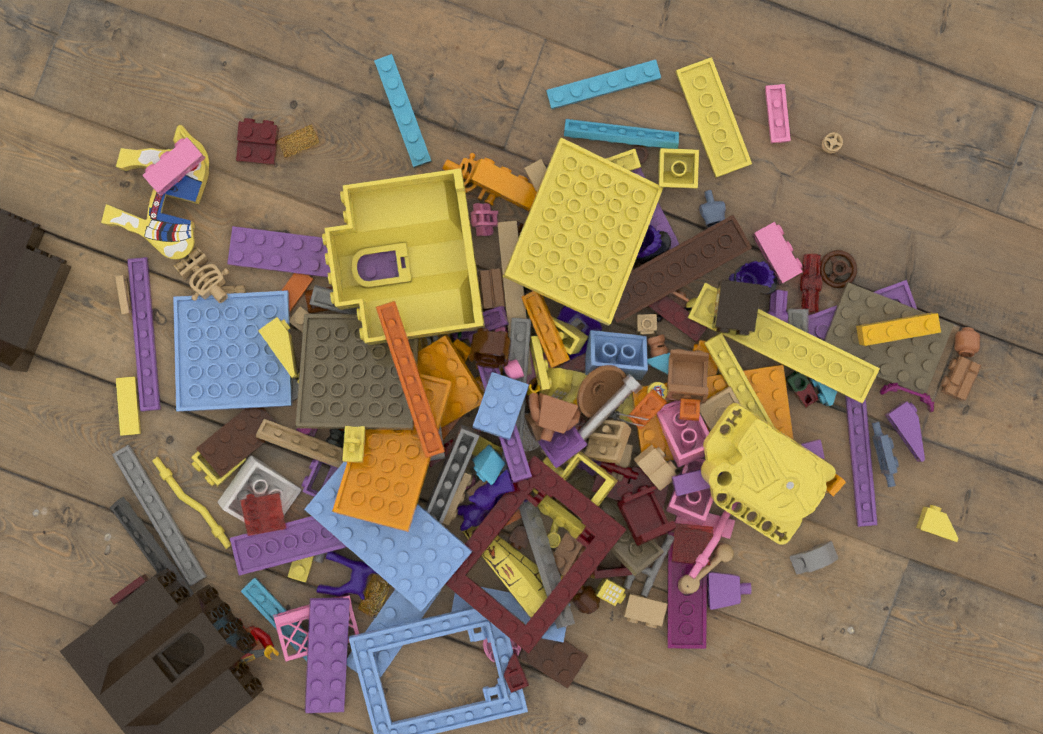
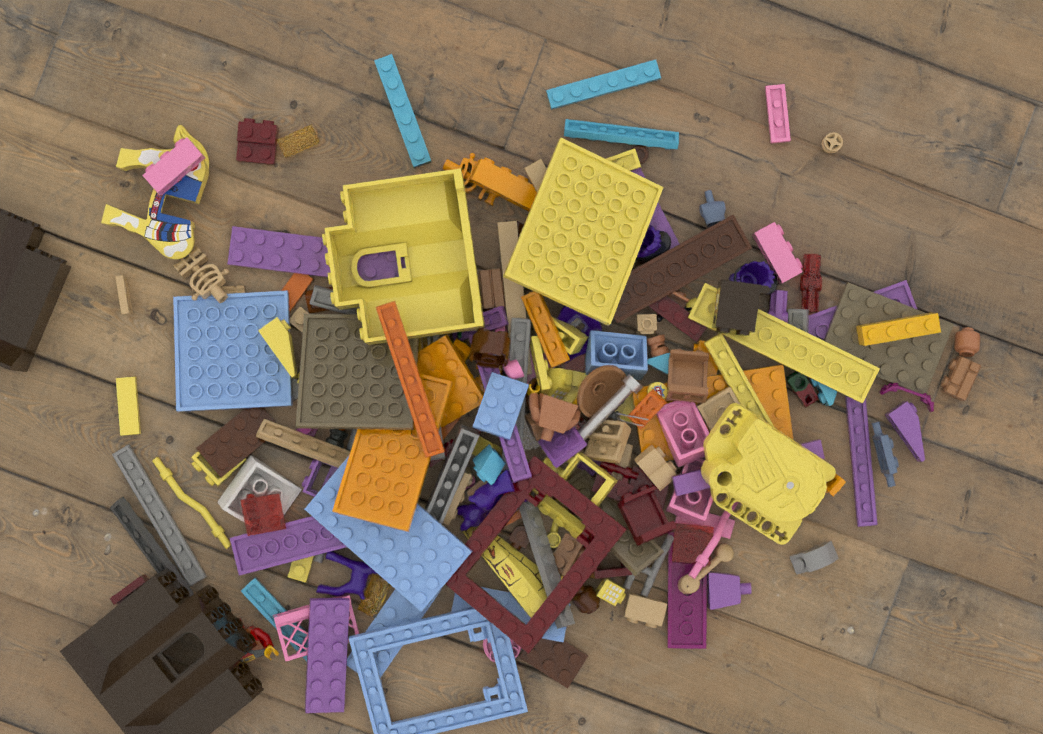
medium lavender tile [127,257,161,411] -> none
light yellow hips [342,426,366,463] -> none
bright pink piece [470,203,498,236] -> none
dark red tile [504,652,529,693] -> none
light yellow slope [658,148,699,189] -> none
light yellow plate [676,57,752,178] -> none
orange plate [679,398,700,421] -> none
reddish brown piece [819,250,857,288] -> none
light yellow slope [916,505,958,542] -> none

